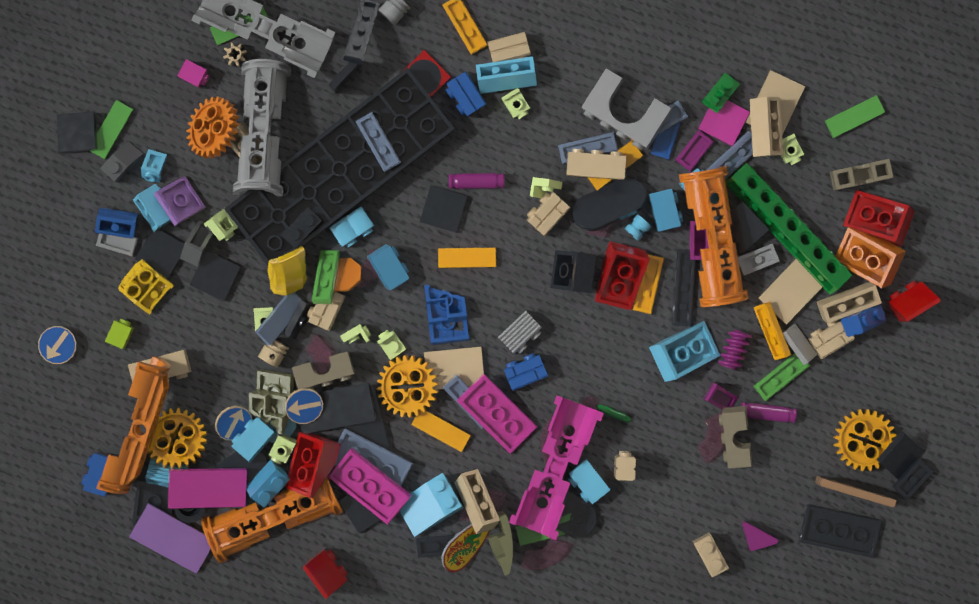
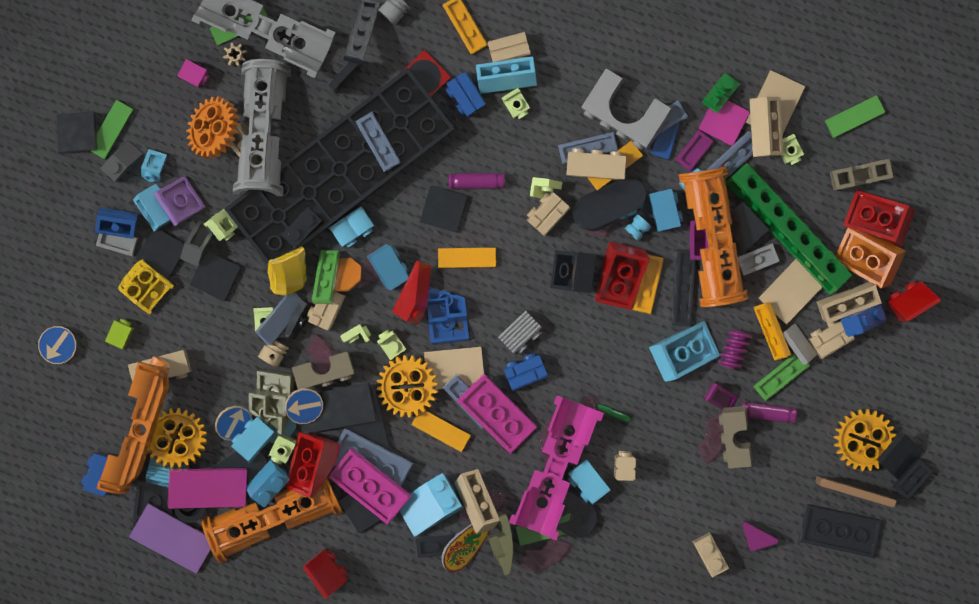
none -> red slope [392,261,431,325]

